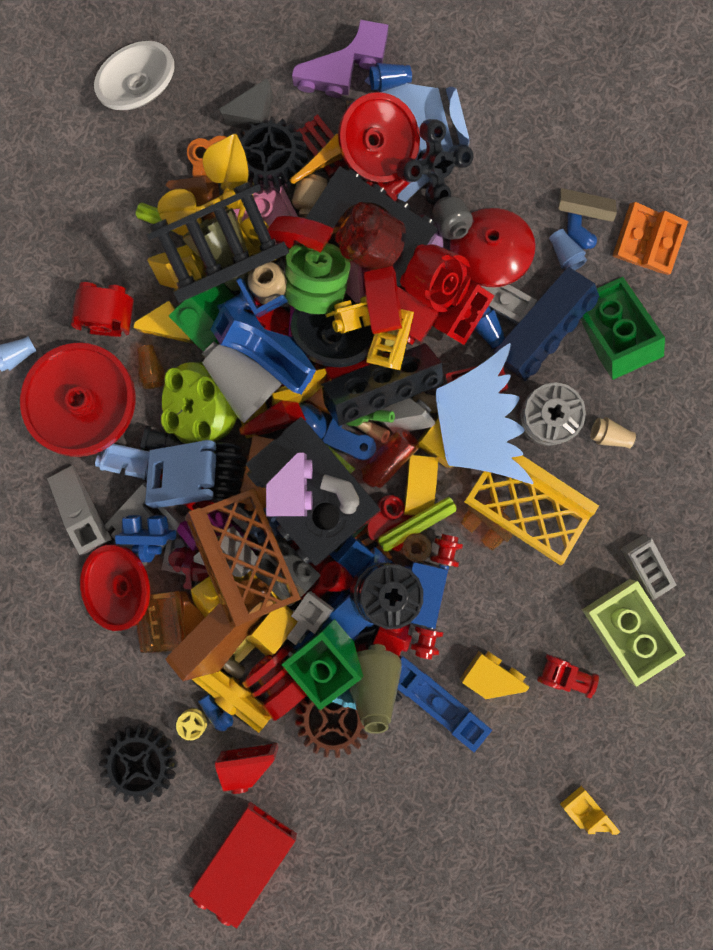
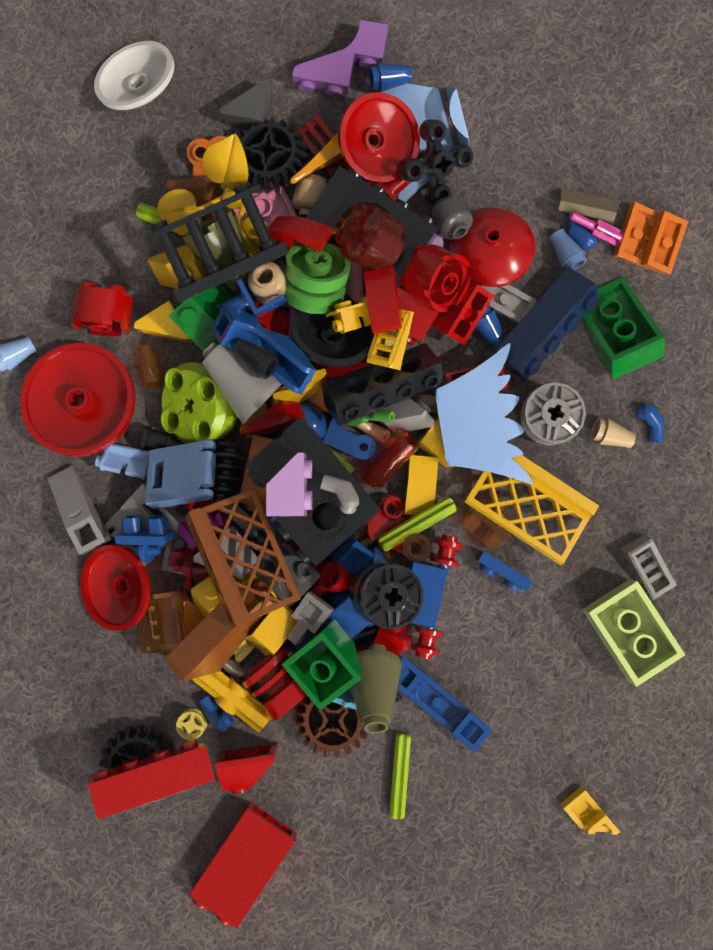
yellow slope [460,651,529,699] -> none
red connector [537,654,599,699] -> none
none -> red wedge [87,740,215,820]
none -> black cone [232,338,279,379]
none -> lime axle [389,733,411,819]
none -> blue plate [476,550,533,592]
none -> dark pink axle [569,211,623,246]
none -> blue arm [636,403,665,443]

